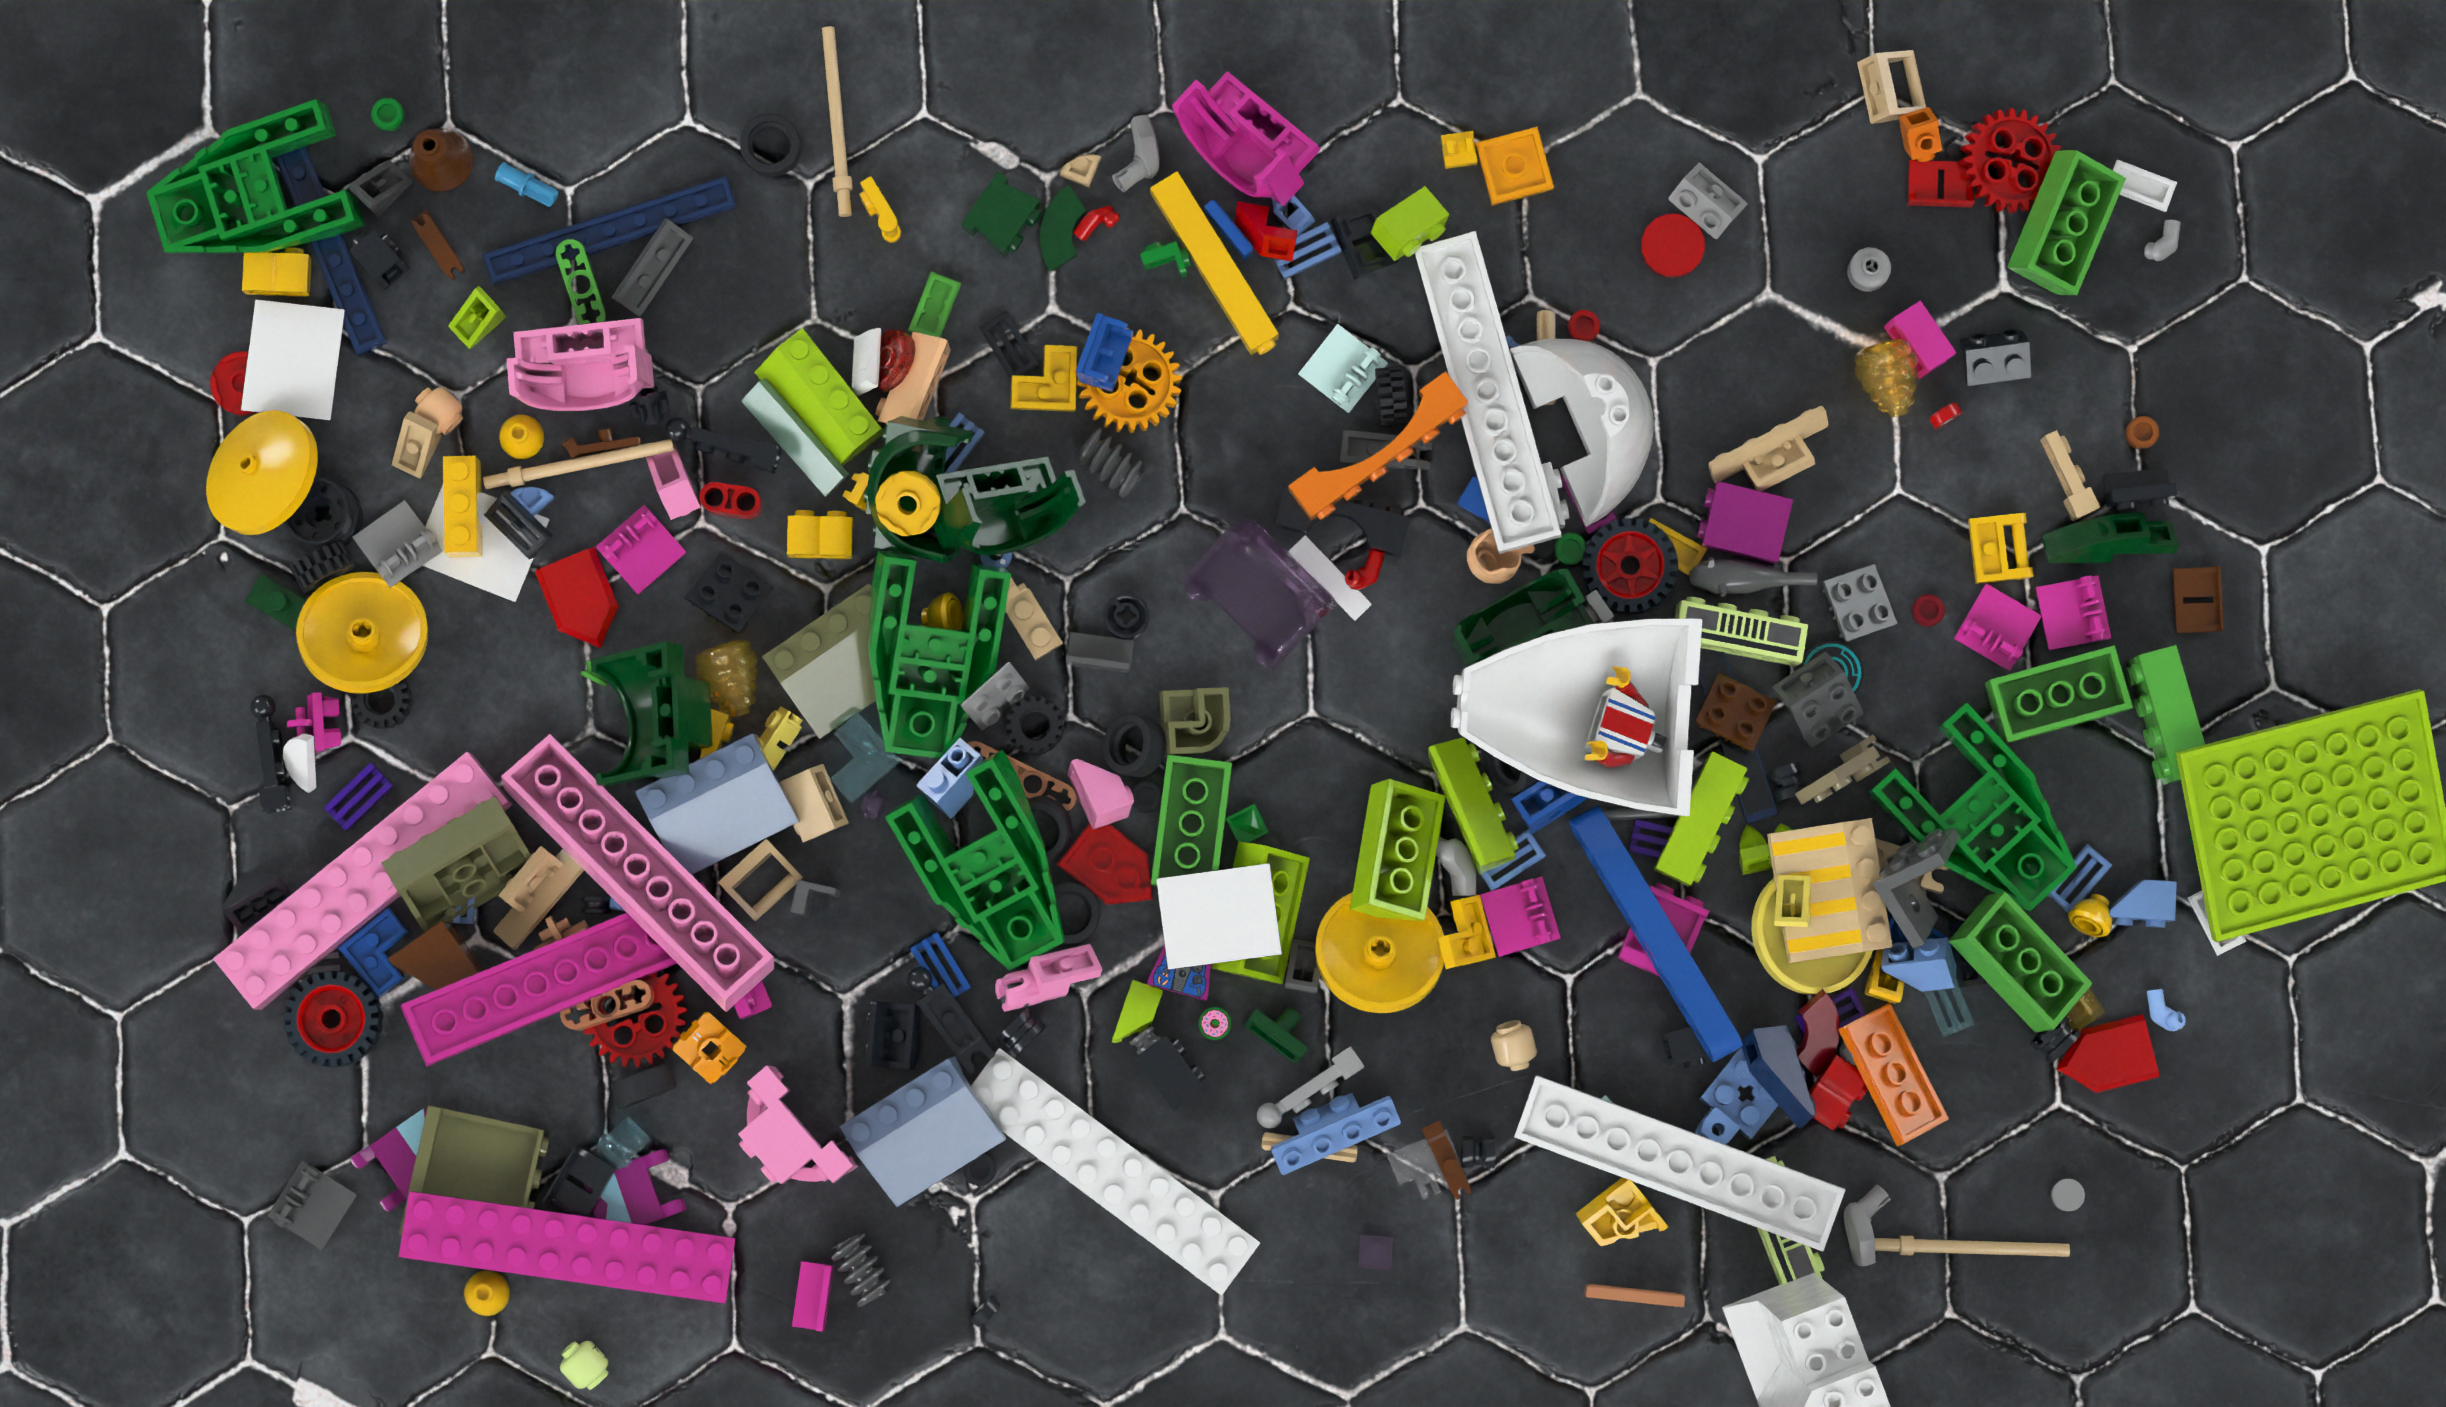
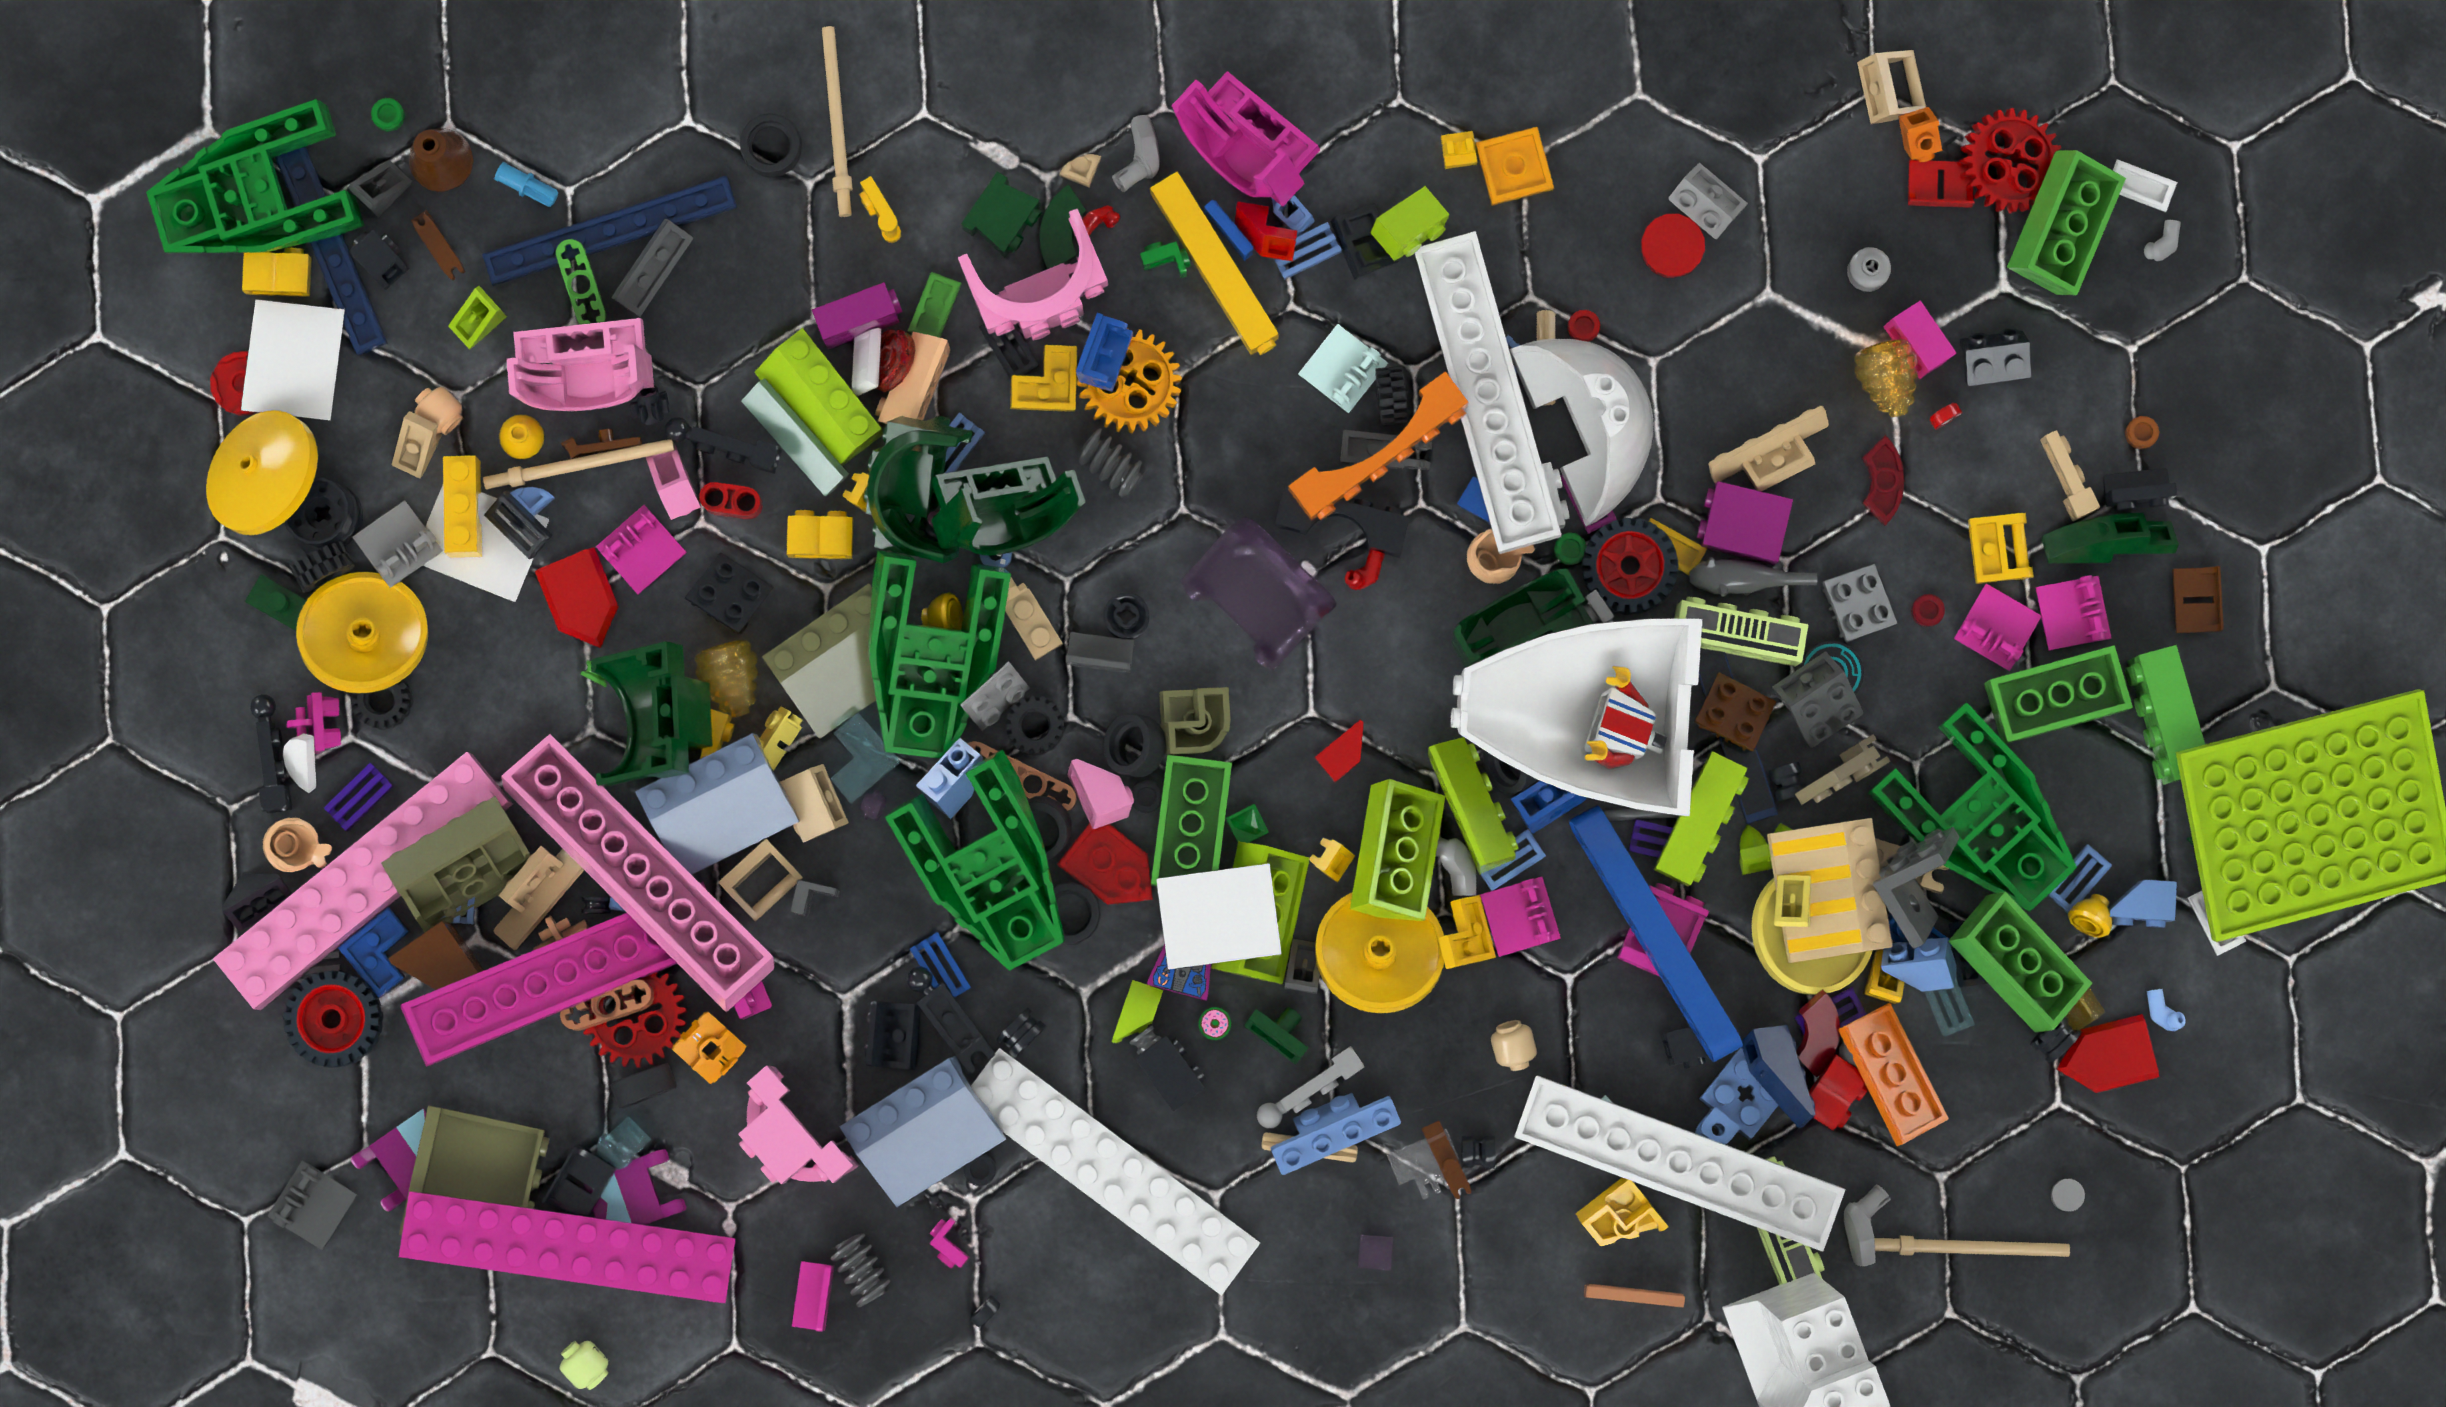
yellow brick [464,1270,510,1316] -> none
yellow tile [875,471,941,536] -> none
bright pink plate [995,944,1102,1012] -> none
white sticker [1288,535,1372,621] -> none
none -> light nougat hat [263,818,332,872]
none -> magenta brick [812,282,903,350]
none -> dark pink bracket [930,1217,970,1269]
none -> bright pink piece [958,209,1108,341]
none -> yellow tile [1309,838,1355,883]
none -> red tile [1315,719,1364,782]
none -> dark red tile [1862,435,1904,526]

